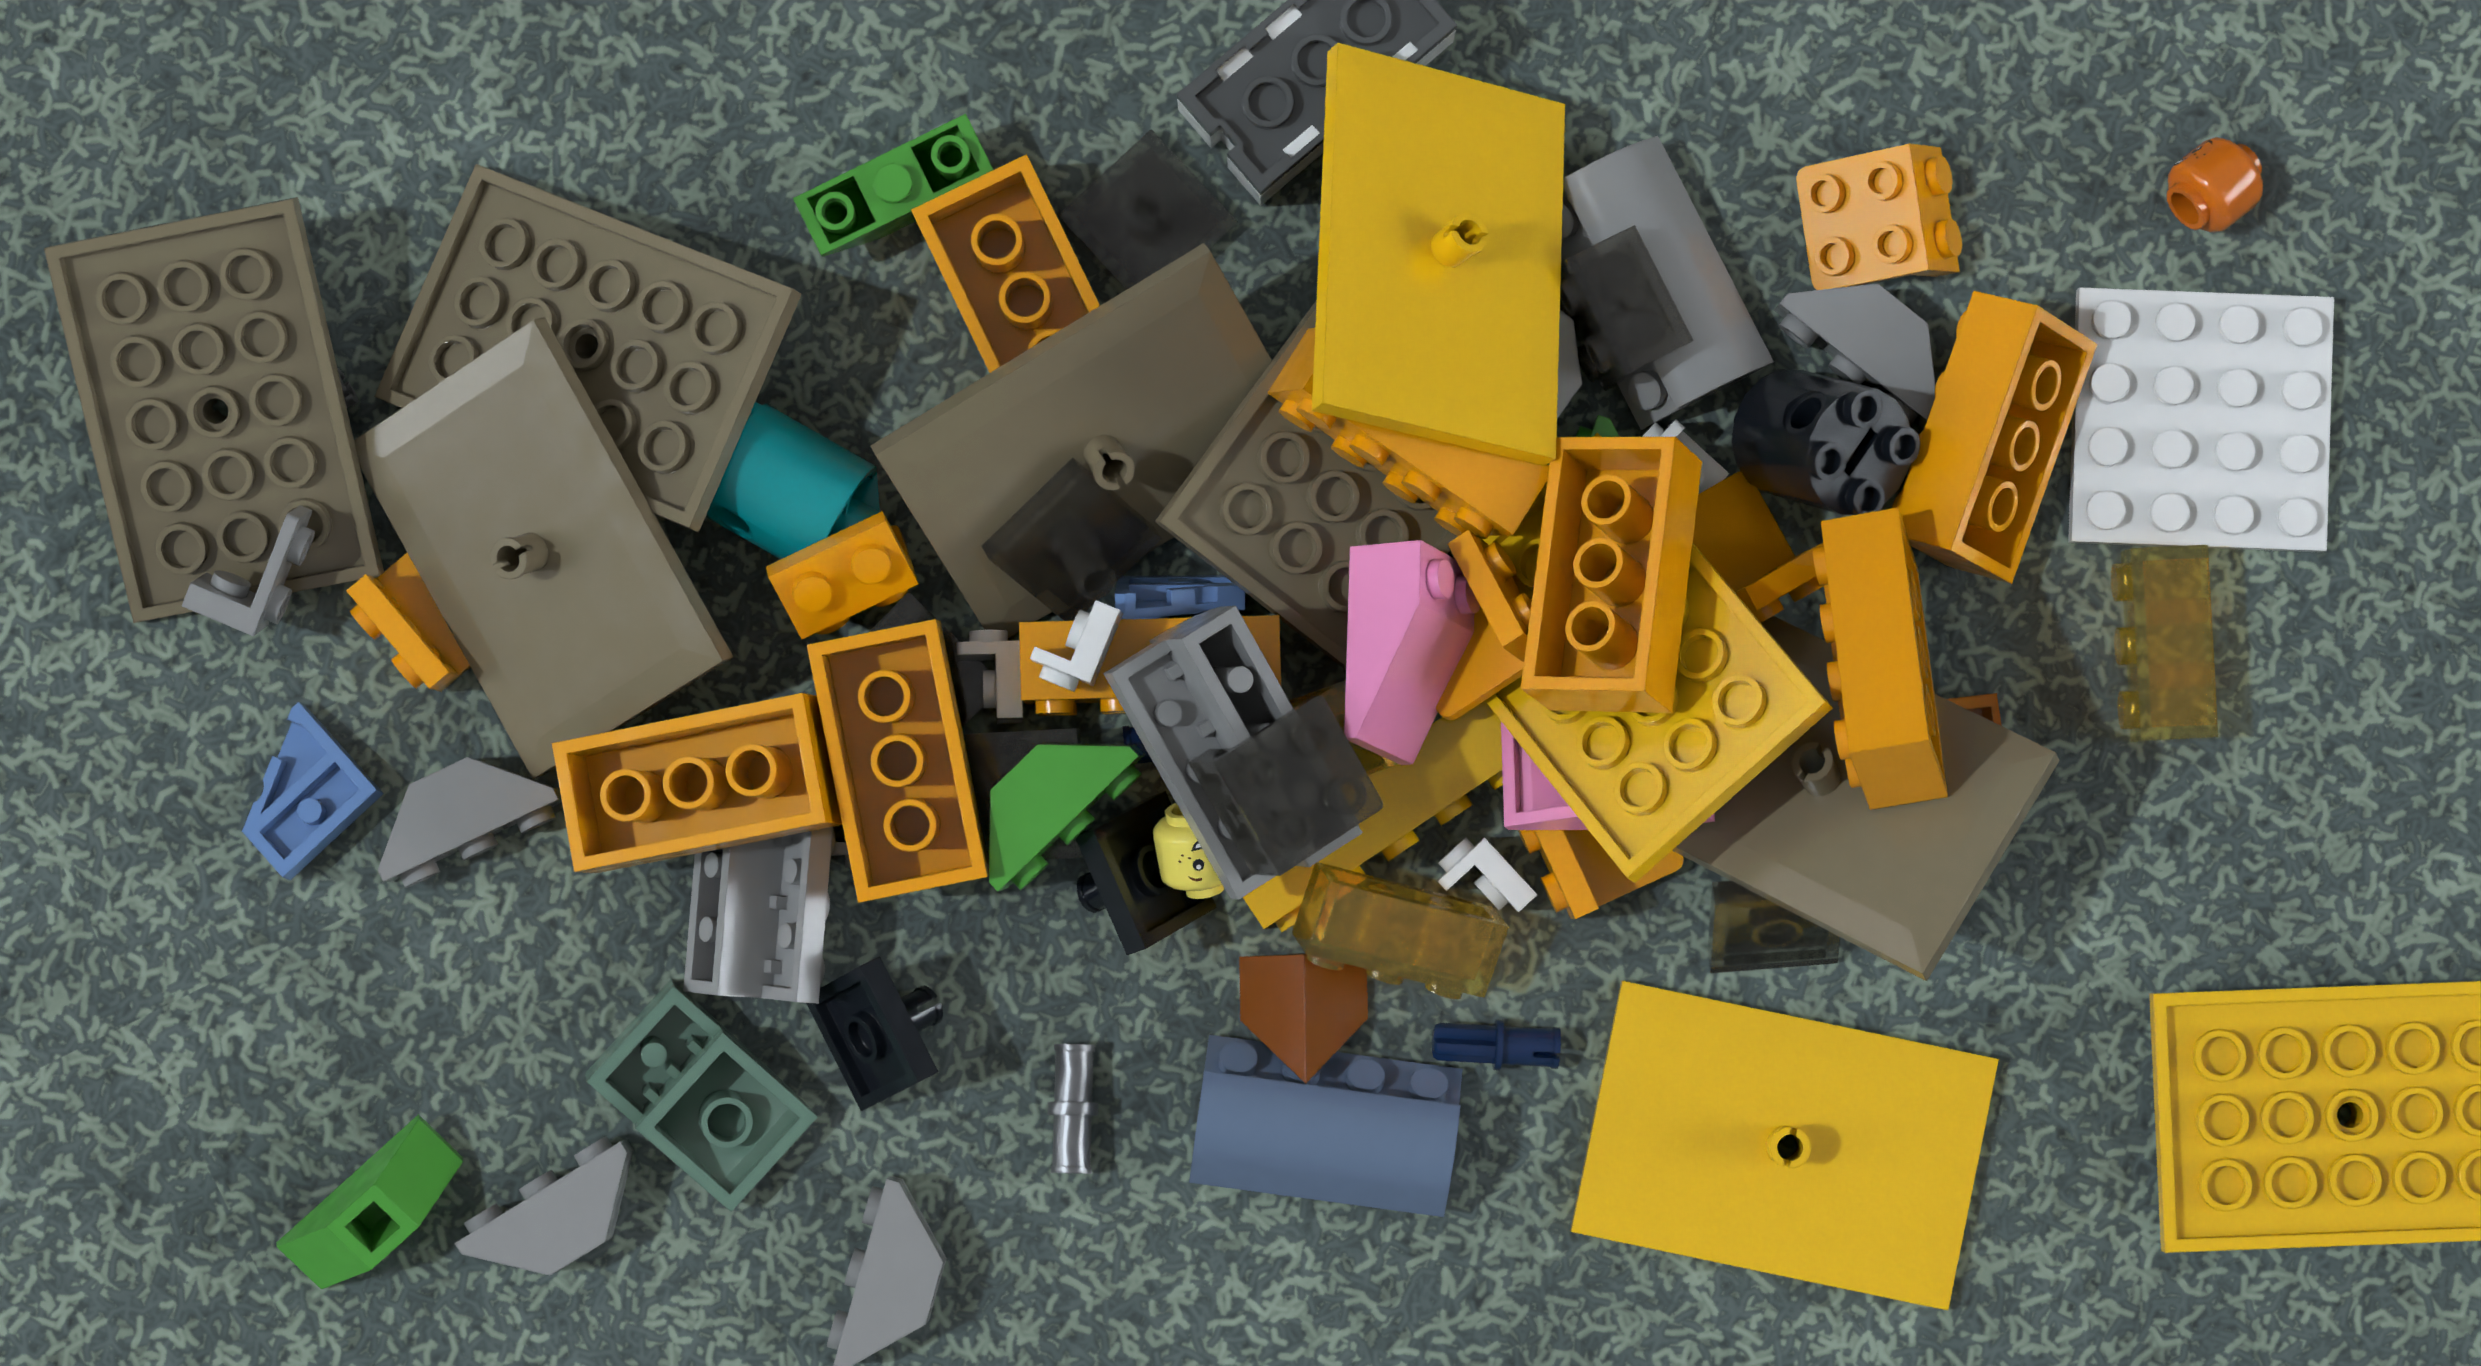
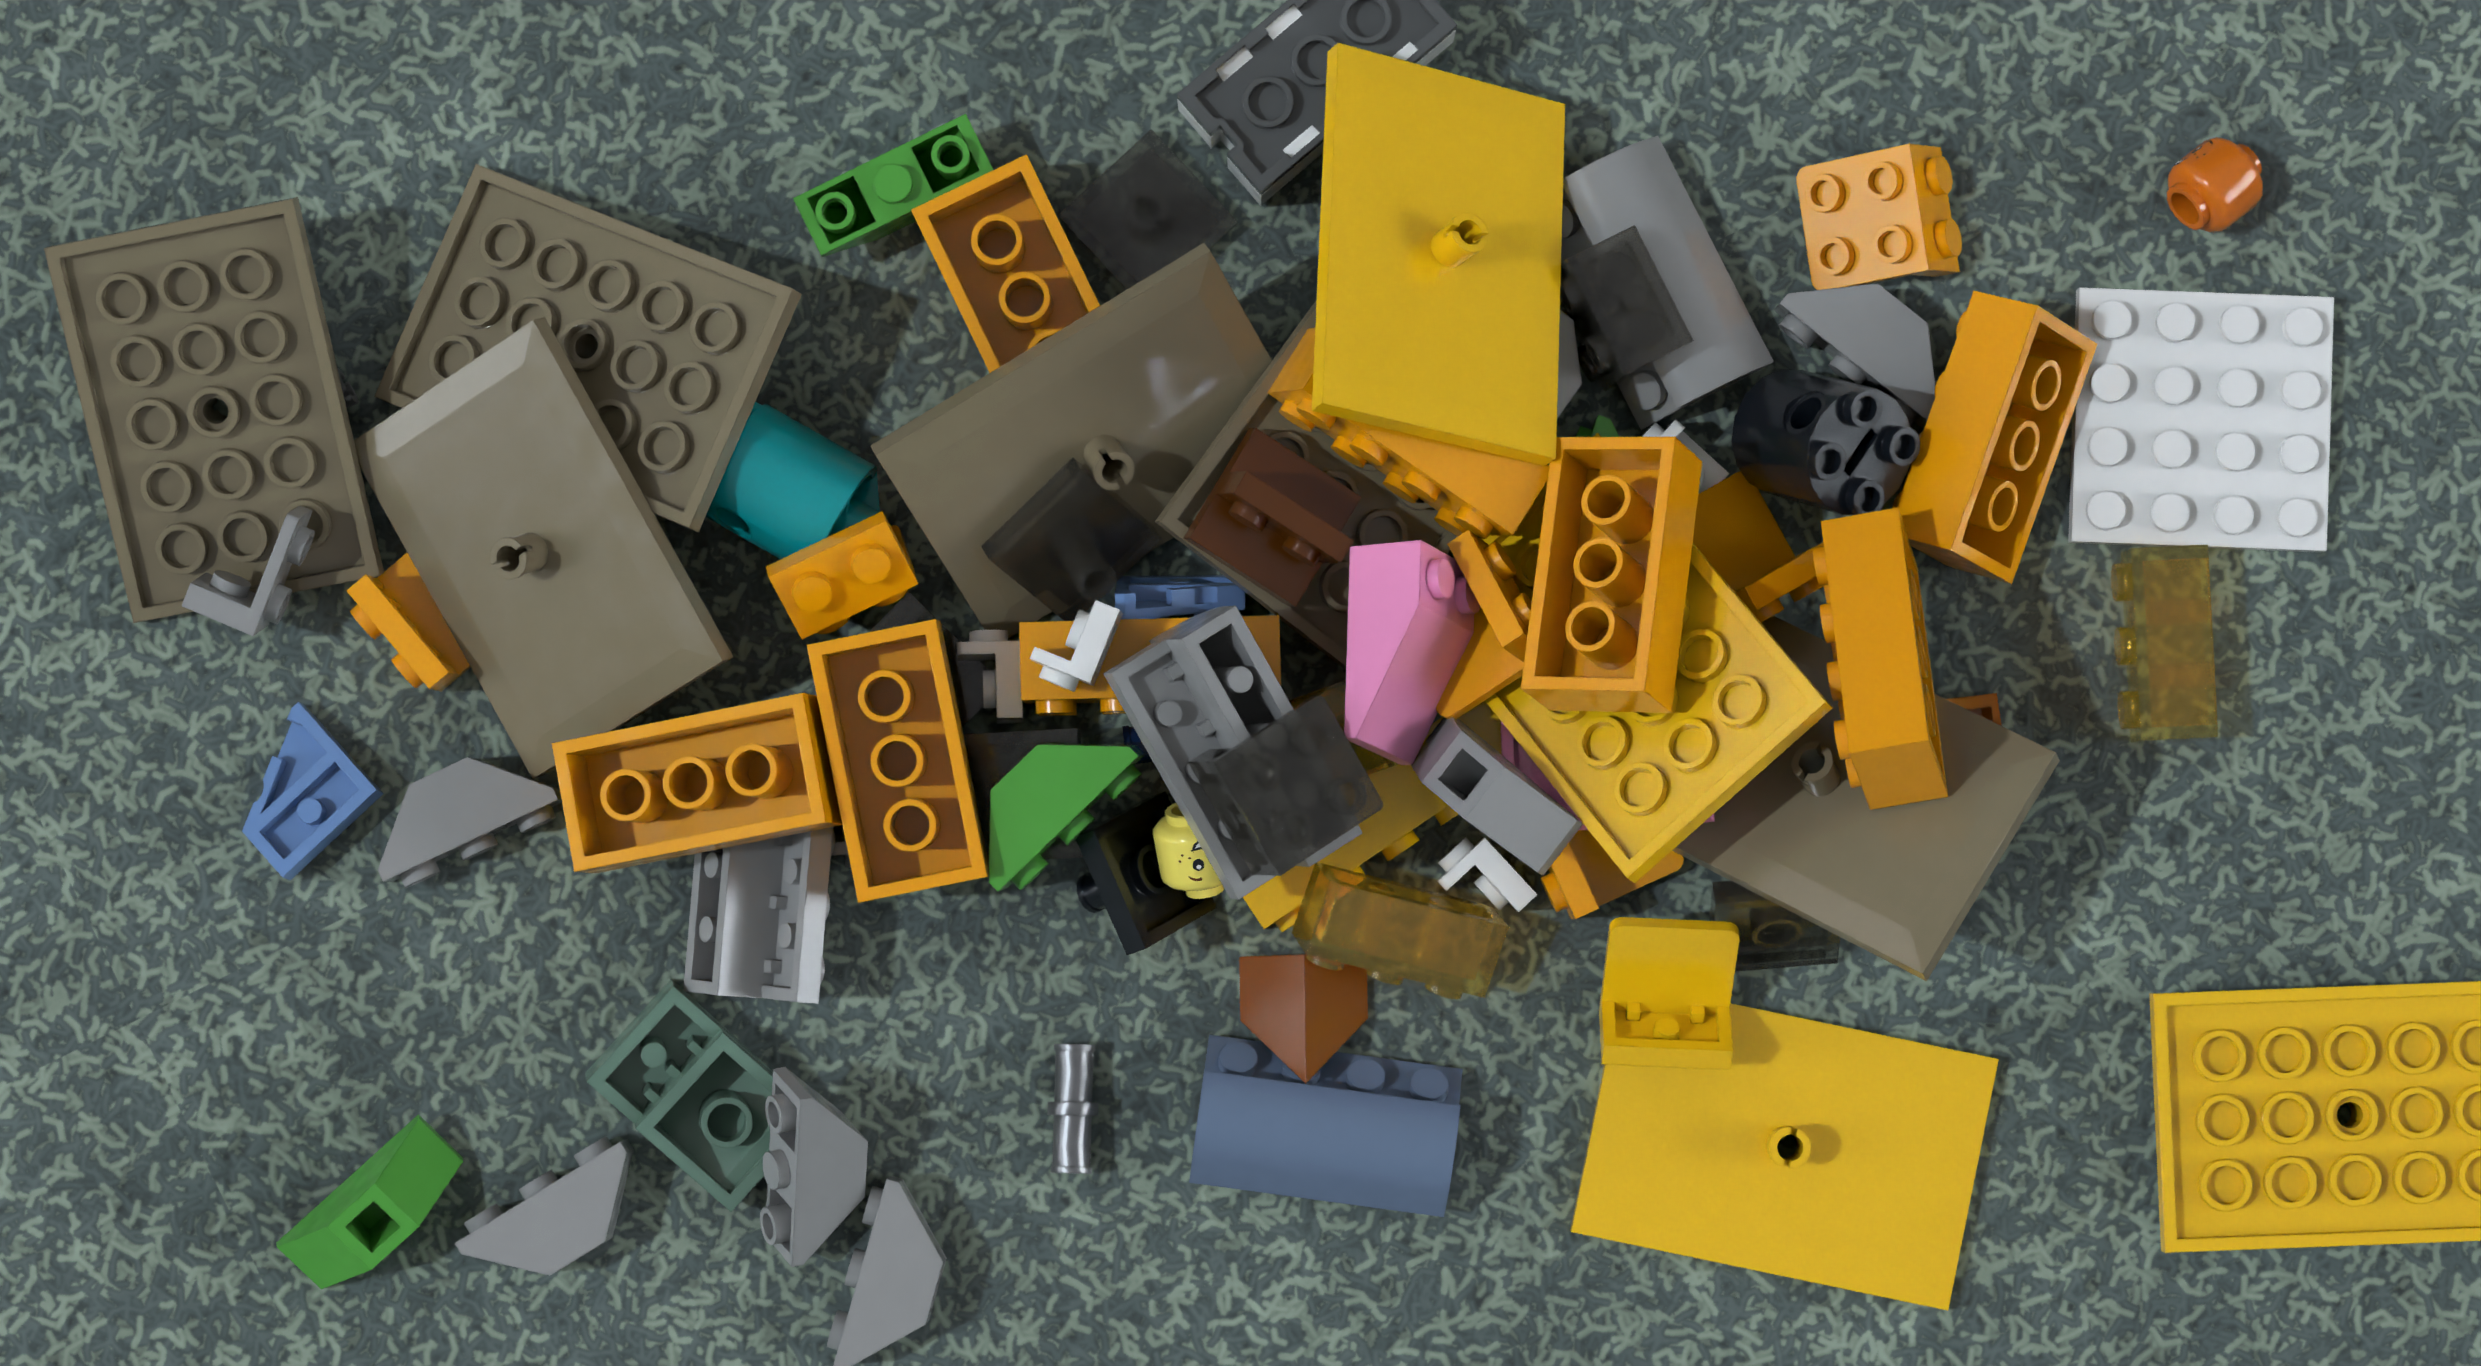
black tile [806,956,943,1111] -> none
dark blue axle [1432,1019,1561,1071] -> none
none -> light grey slope [760,1067,868,1267]
none -> reddish brown bracket [1183,428,1361,607]
none -> light grey slope [1411,717,1583,875]
none -> yellow bracket [1599,917,1740,1070]

